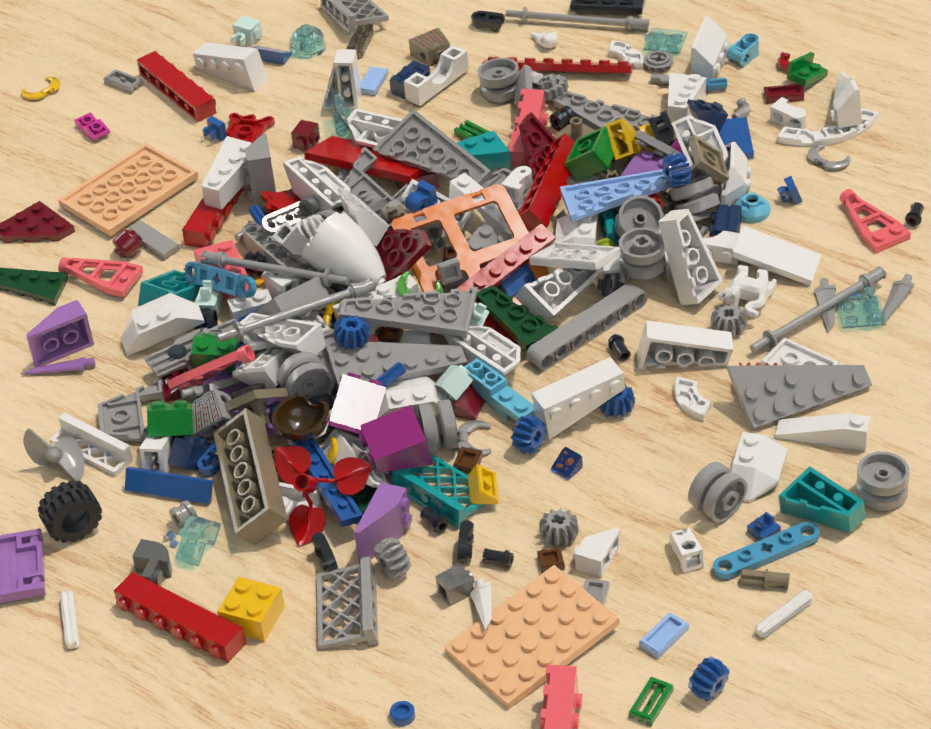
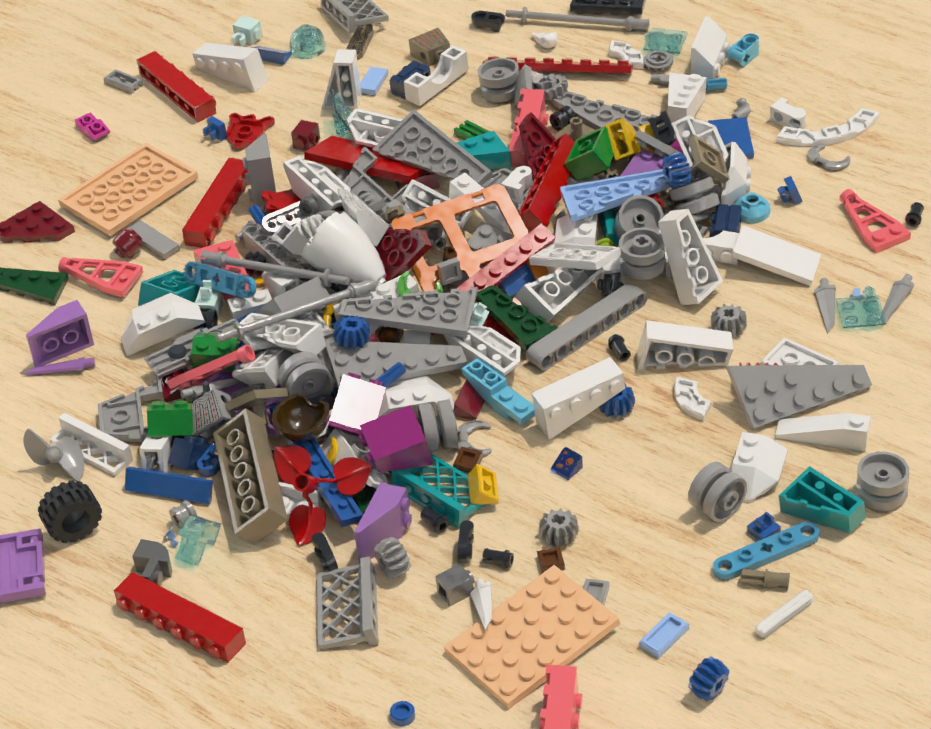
yellow piece [21,76,61,100] -> none
white axle [60,590,79,650] -> none
white wedge [201,136,252,209] -> none
yellow brick [217,577,285,642] -> none
blue leg [405,180,438,212] -> none
light aqua brick [434,365,473,400] -> none
blue gear [511,415,547,454] -> none
white slope [573,528,621,578] -> none
green tile [629,677,674,727] -> none
white leg [669,527,704,573] -> none
dark blue slope [687,99,729,133] -> none
white animal [718,265,776,318] -> none
light grey bar [750,266,886,353] -> none
dark red tile [763,84,804,104] -> none
red arm [778,52,790,72] -> none
green bracket [786,52,828,87] -> none
white wedge [831,71,862,128] -> none

